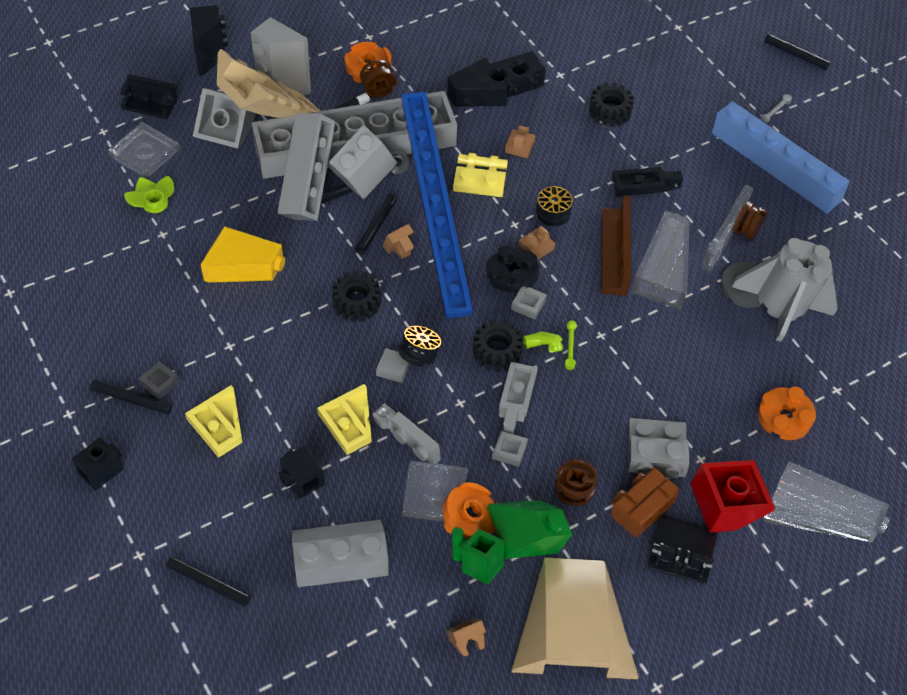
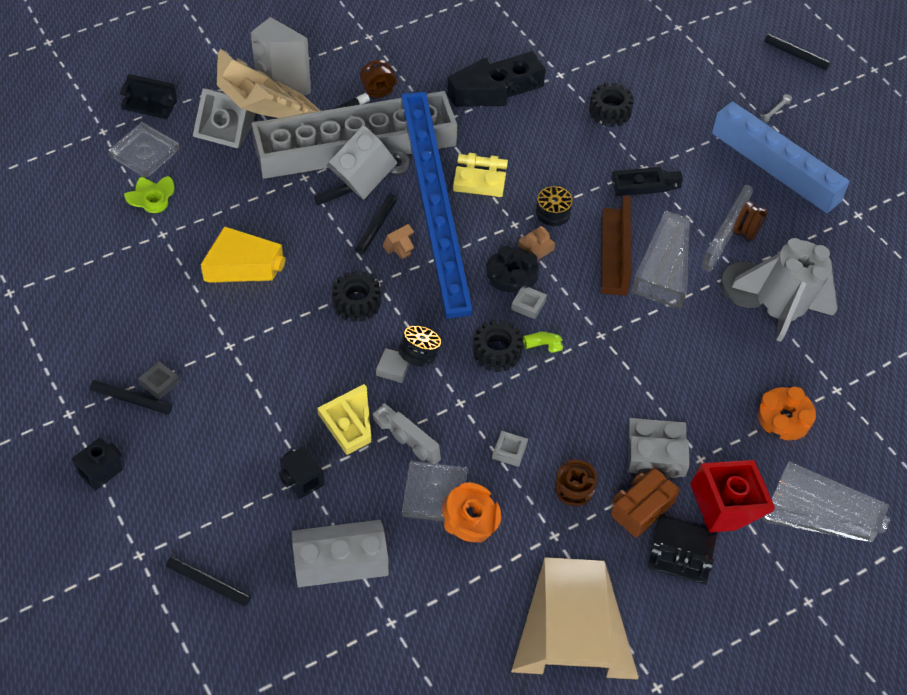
light yellow wing [185,385,243,458] -> none
black slope [190,5,229,76] -> none
light grey brick [278,113,335,221] -> none
orange plate [345,42,392,83] -> none
medium nougat tile [446,618,486,656] -> none
green brick [451,527,504,585] -> none
green slope [487,500,572,559] -> none
light grey hinge [499,362,538,434] -> none
medium nougat tile [505,125,536,159] -> none
lime hinge [564,320,577,370] -> none

